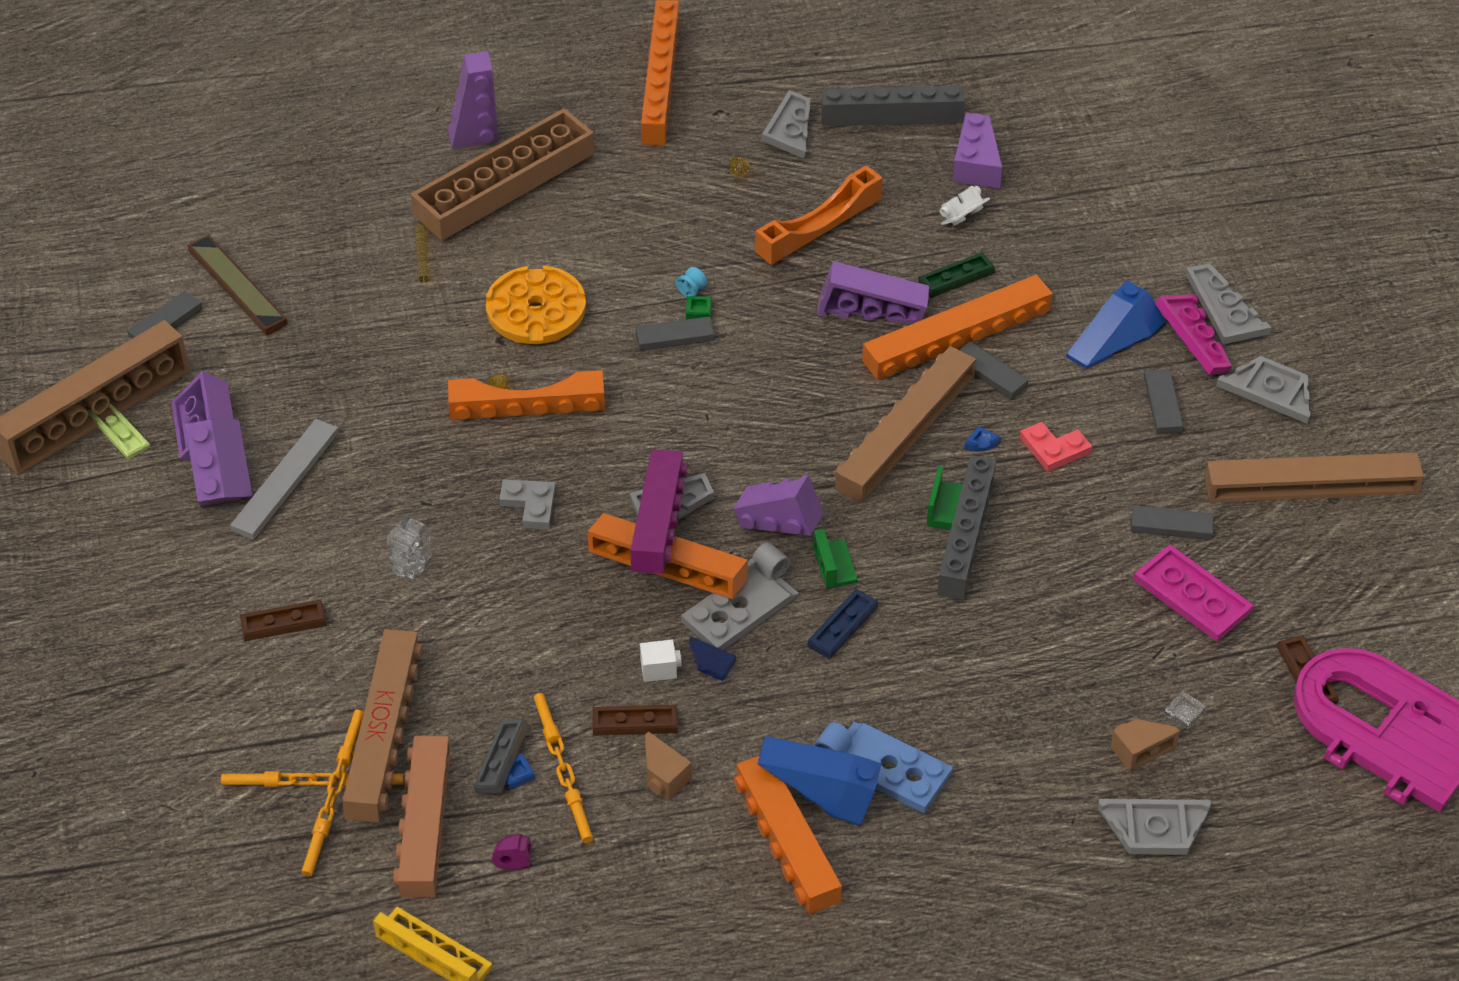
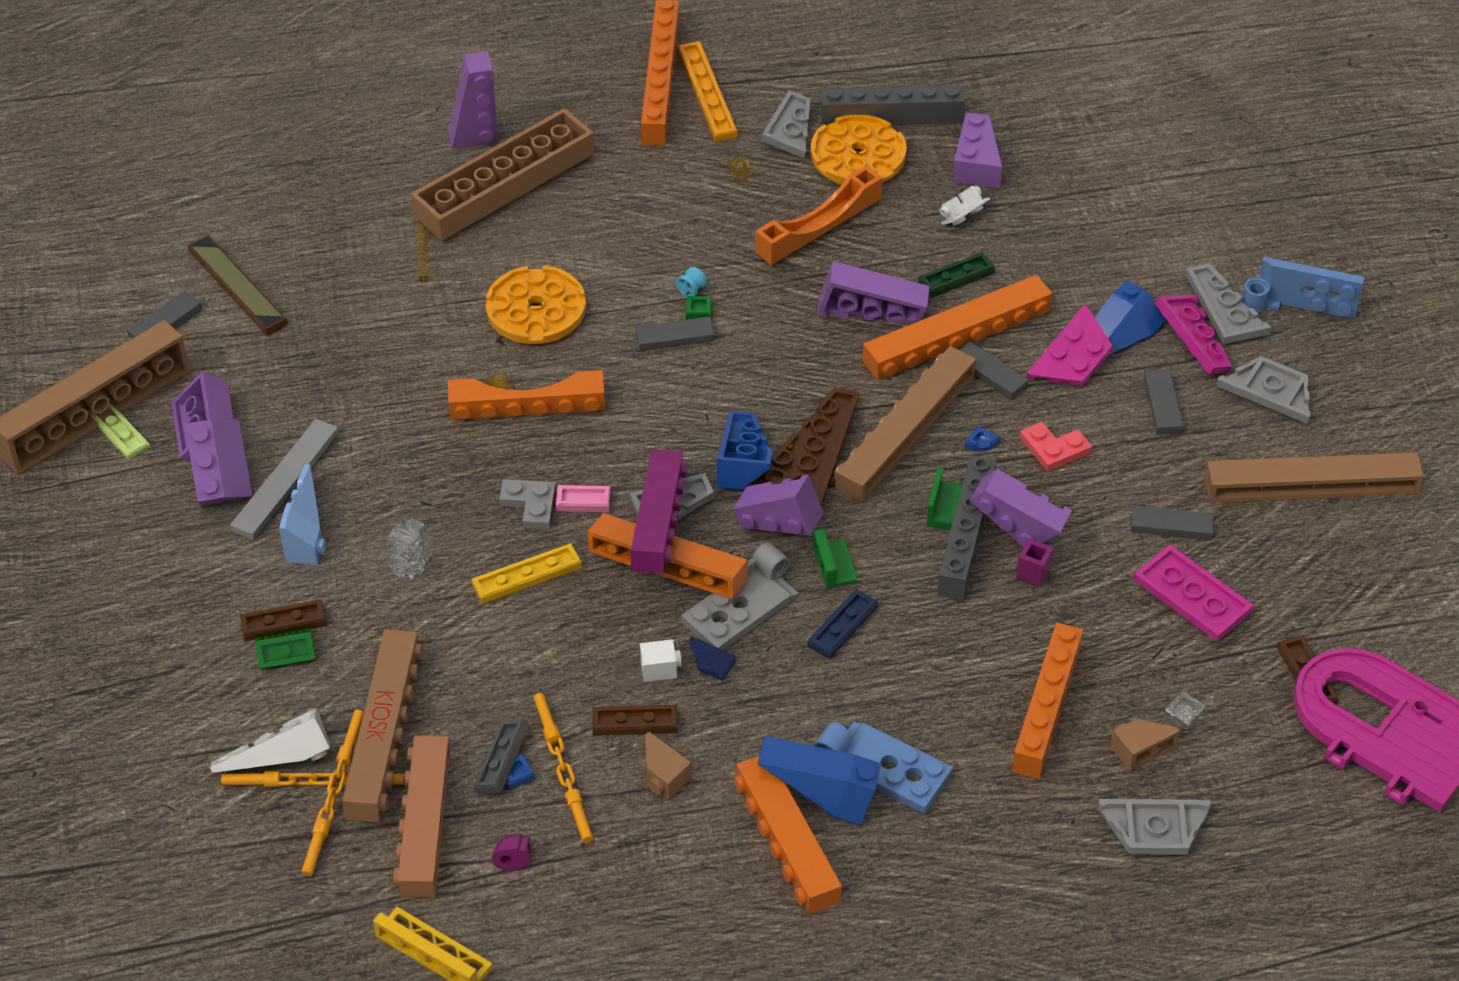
none -> white wedge [210,708,330,773]
none -> green panel [255,628,315,669]
none -> light blue wedge [279,464,326,565]
none -> yellow tile [471,543,582,604]
none -> bright pink tile [556,485,611,512]
none -> light orange tile [678,41,738,142]
none -> blue wedge [716,411,773,490]
none -> reddish brown wing [743,387,859,507]
none -> light orange plate [811,115,907,185]
none -> medium lavender wedge [970,469,1072,547]
none -> orange brick [1012,622,1083,779]
none -> magenta brick [1016,538,1054,587]
none -> dark pink wing [1027,305,1112,387]
none -> medium blue hinge [1242,257,1364,319]

